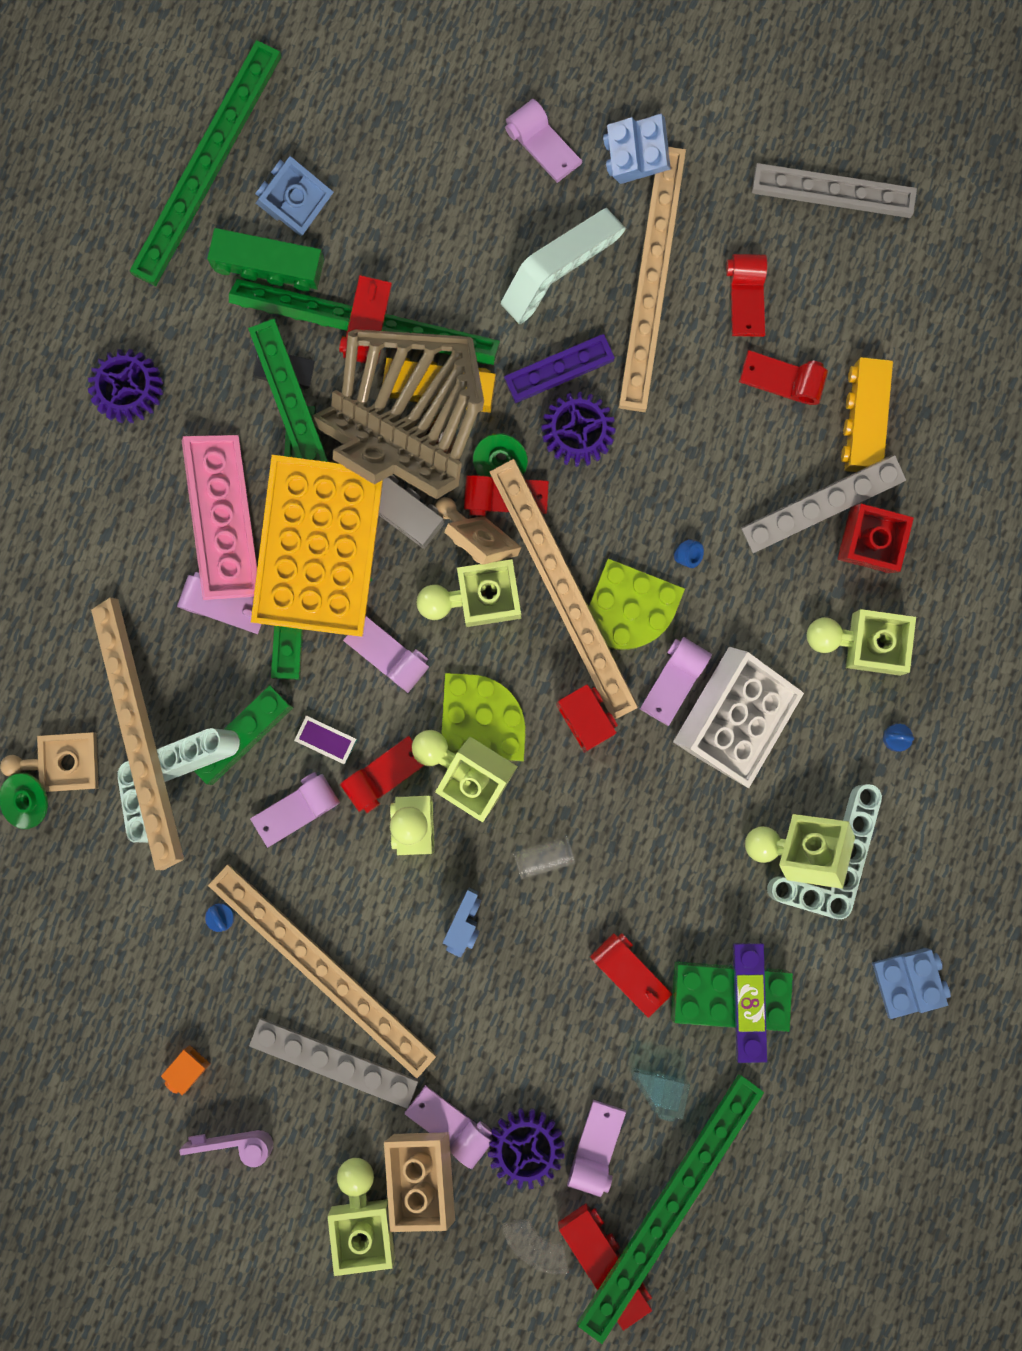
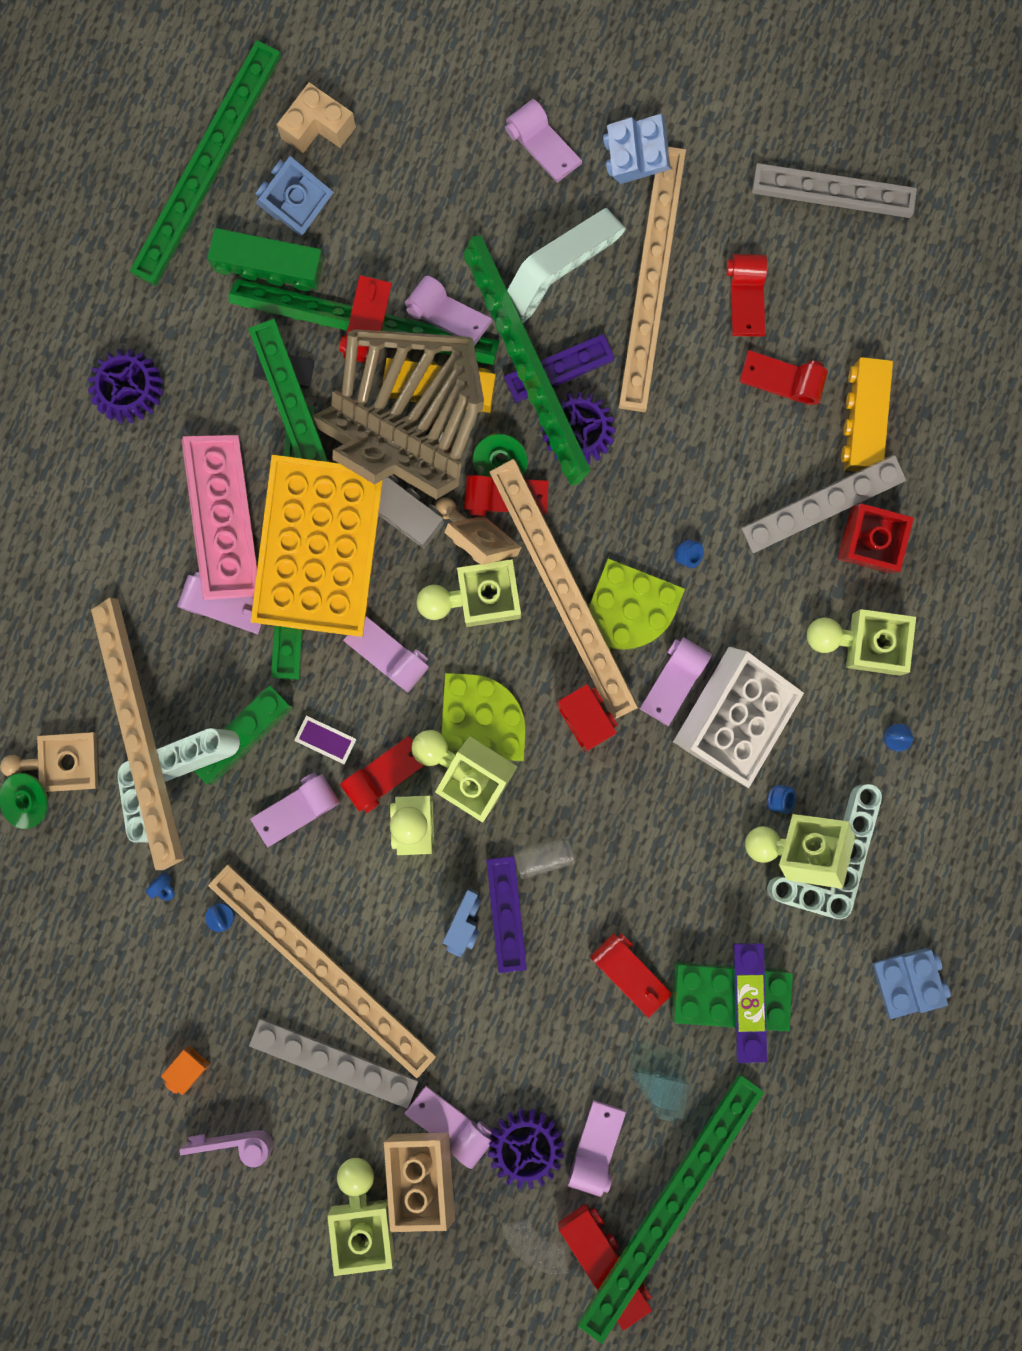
none -> blue tile [145,872,175,901]
none -> tan brick [277,83,356,154]
none -> lavender door [405,276,492,346]
none -> green plate [463,235,591,486]
none -> dark purple plate [486,856,527,973]
none -> blue tile [767,785,796,814]

